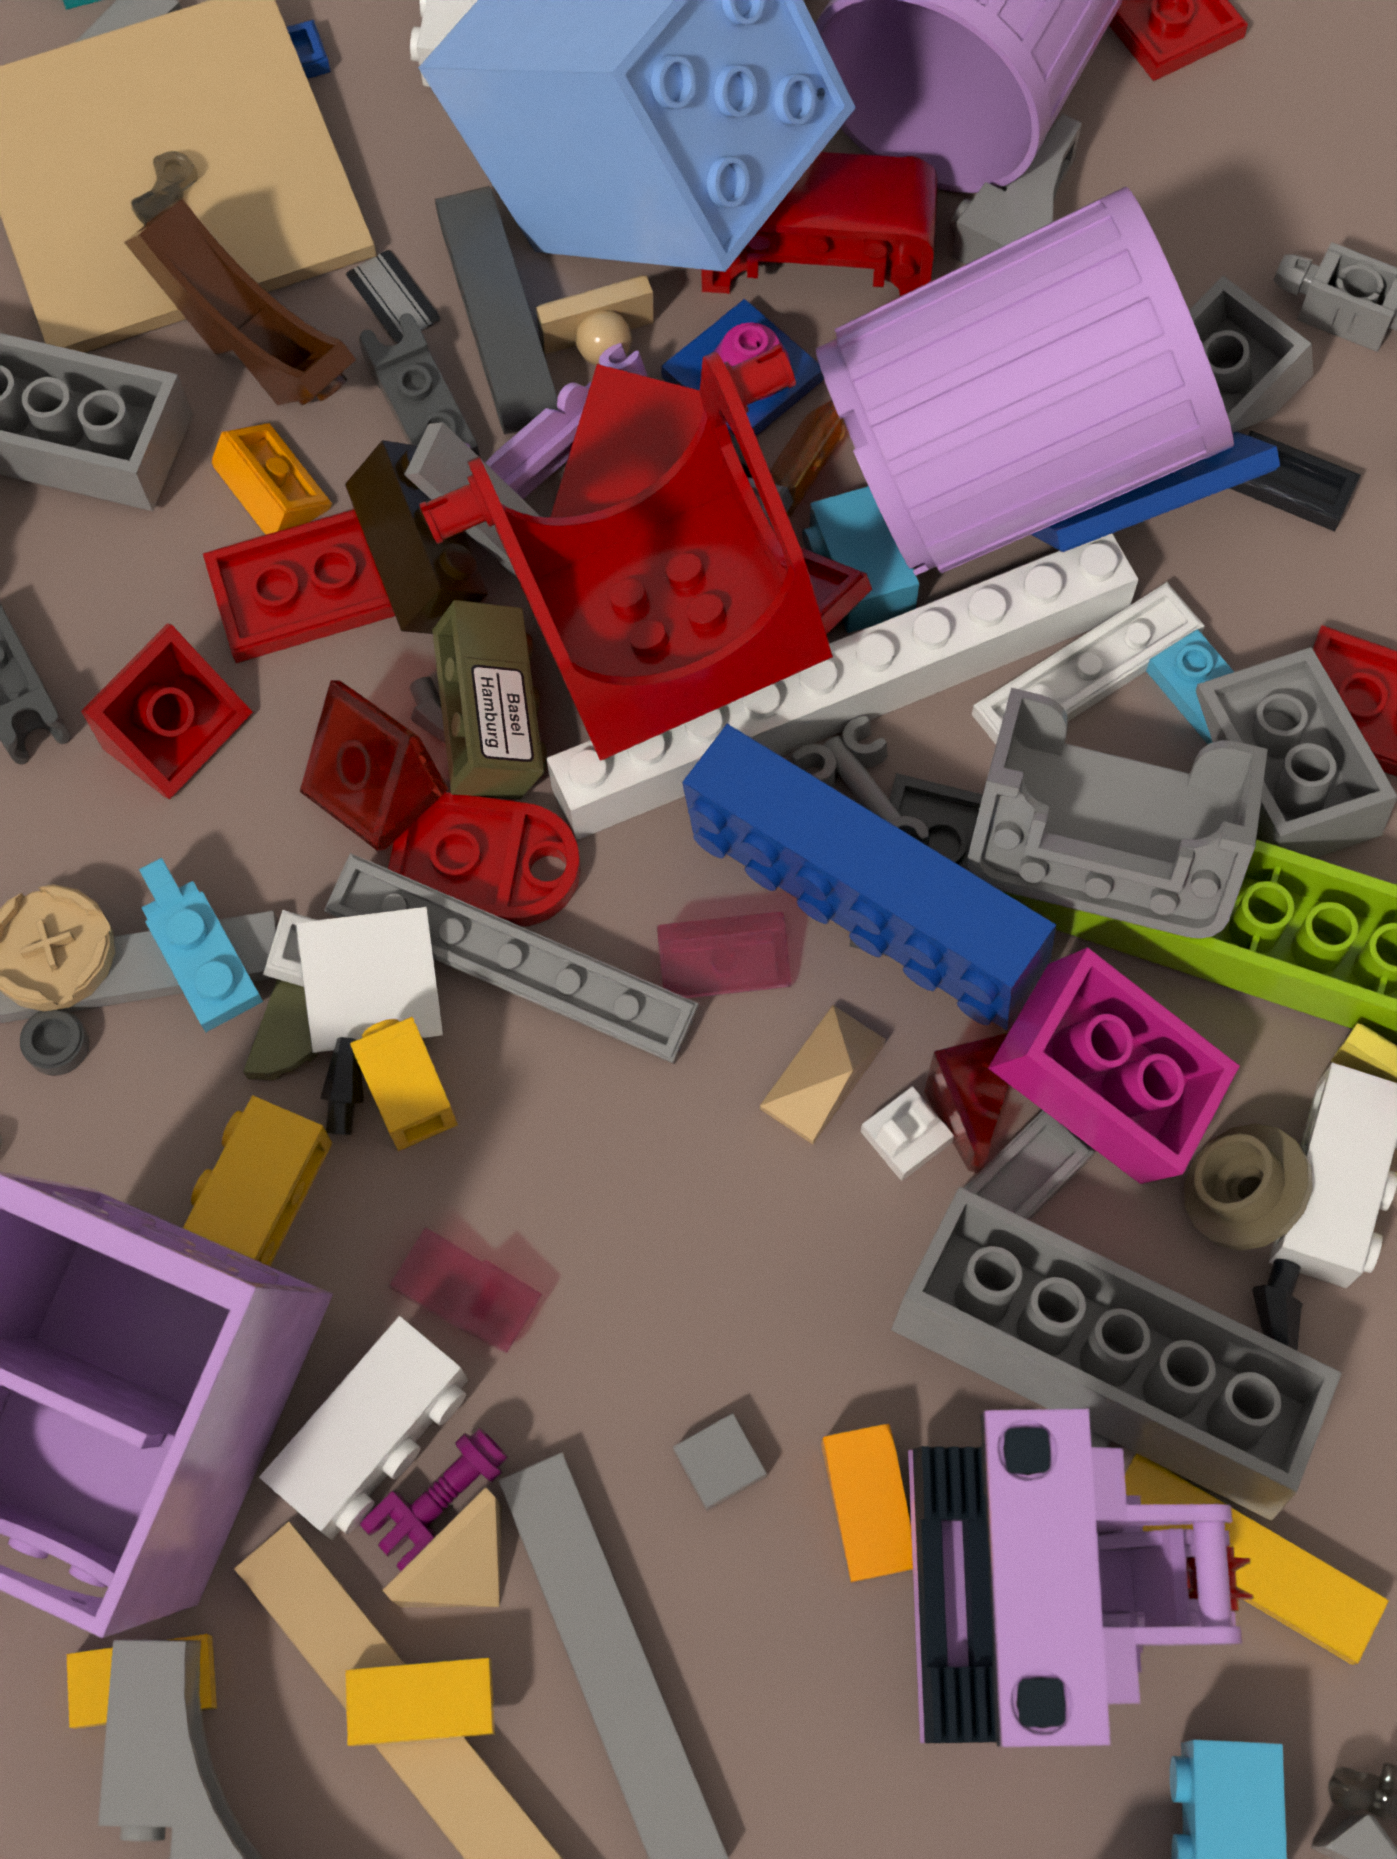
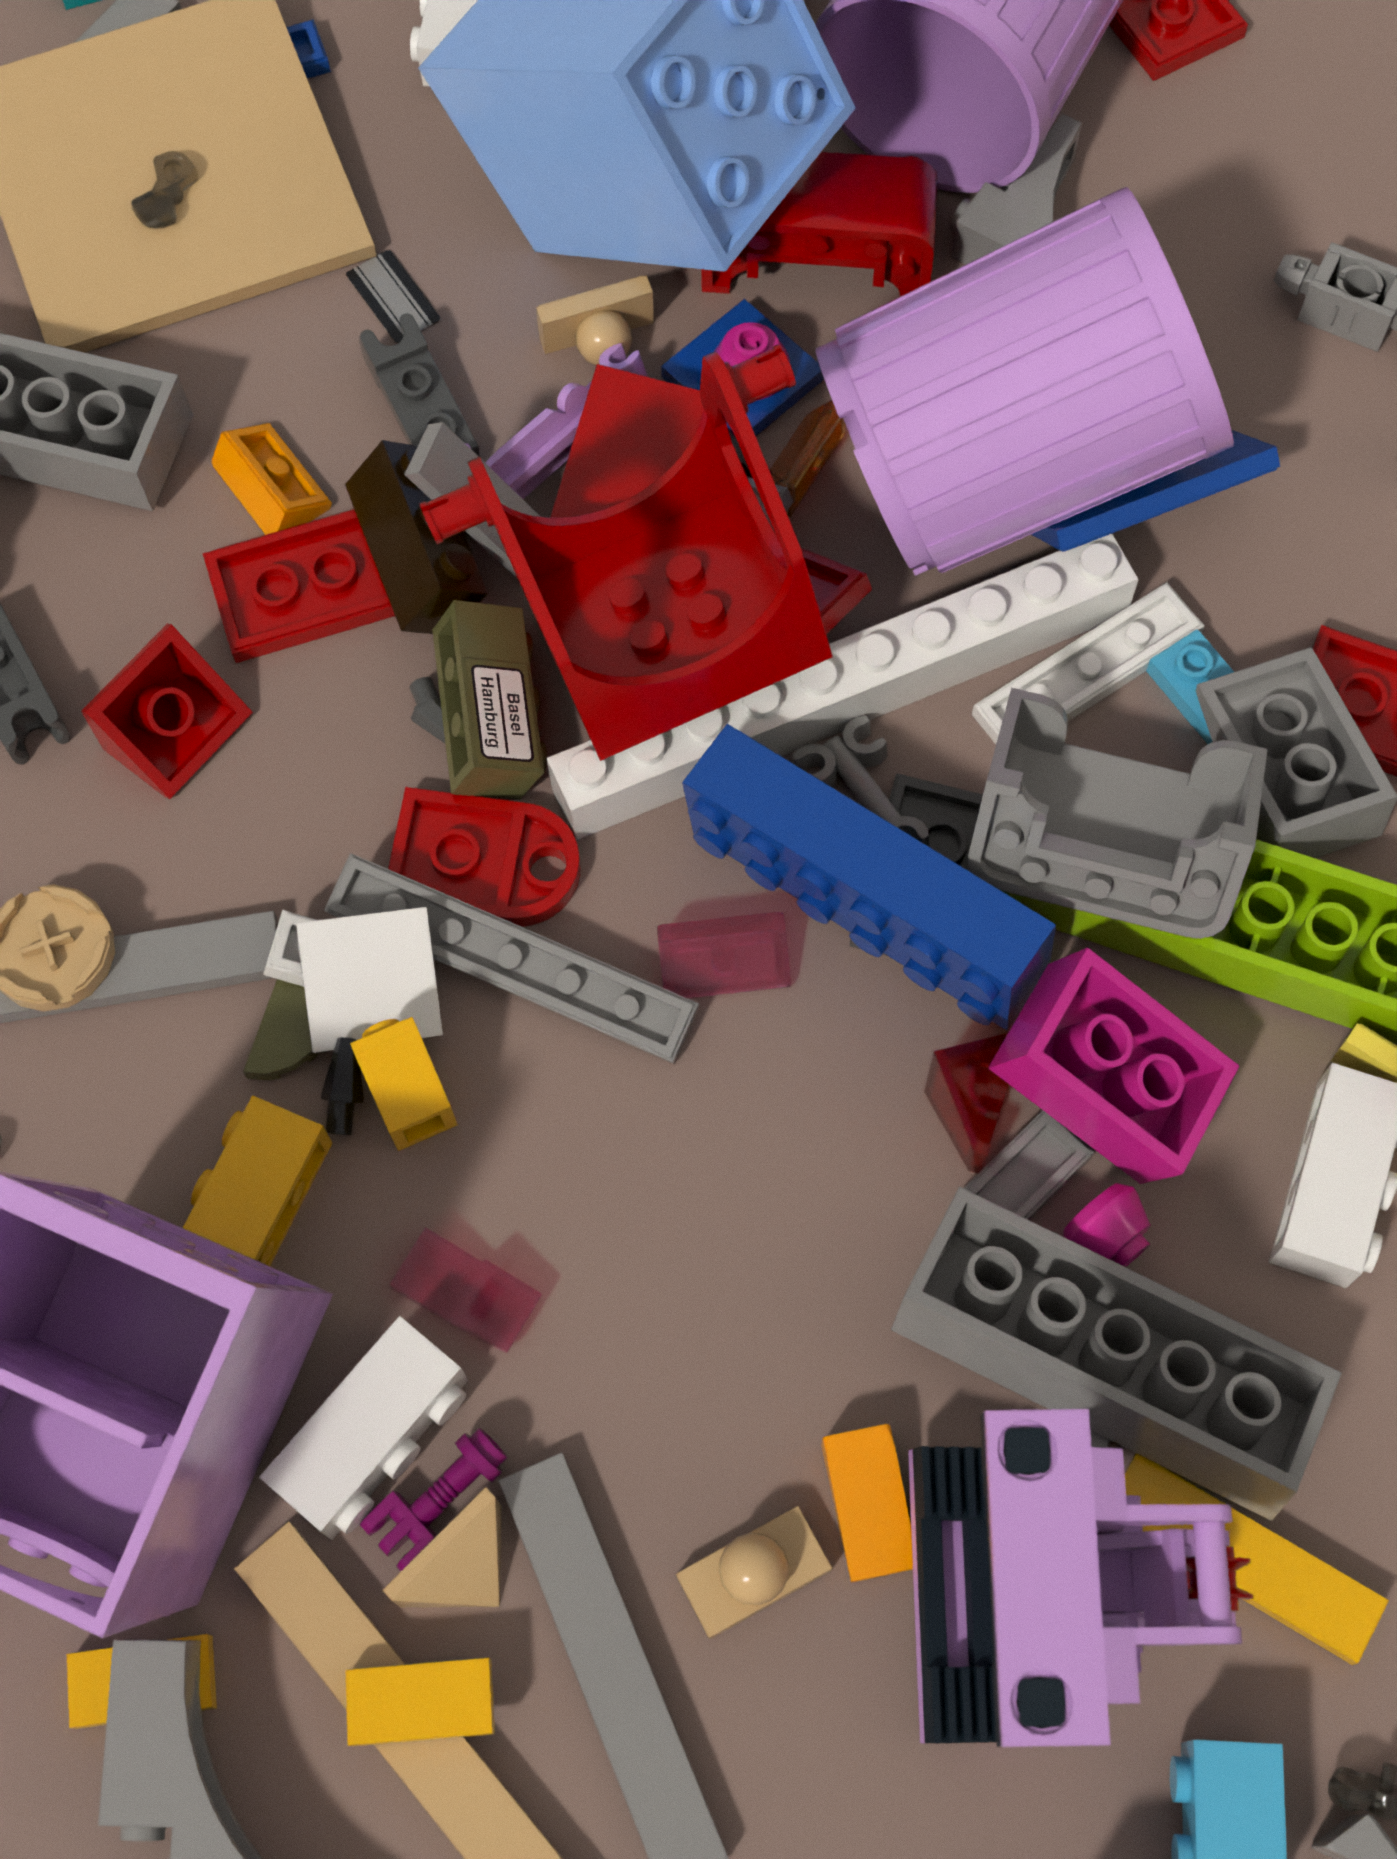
dark grey tile [20,1009,90,1076] -> none
reddish brown arch [124,198,357,406] -> none
medium azure hinge [139,857,263,1032] -> none
clear red slope [299,680,448,850] -> none
dark grey beam [435,186,558,435] -> none
light grey tile [673,1413,767,1511] -> none
tan slope [760,1005,886,1145] -> none
medium azure brick [802,486,919,633] -> none
white tile [861,1086,954,1181] -> none
dark tan piece [1184,1123,1313,1251] -> none
light grey slope [1189,275,1313,433] -> none
black tile [1229,430,1361,532] -> none
black bar [1252,1259,1303,1351] -> none
none -> tan tile [676,1506,832,1640]
none -> dark pink cone [1063,1183,1151,1267]

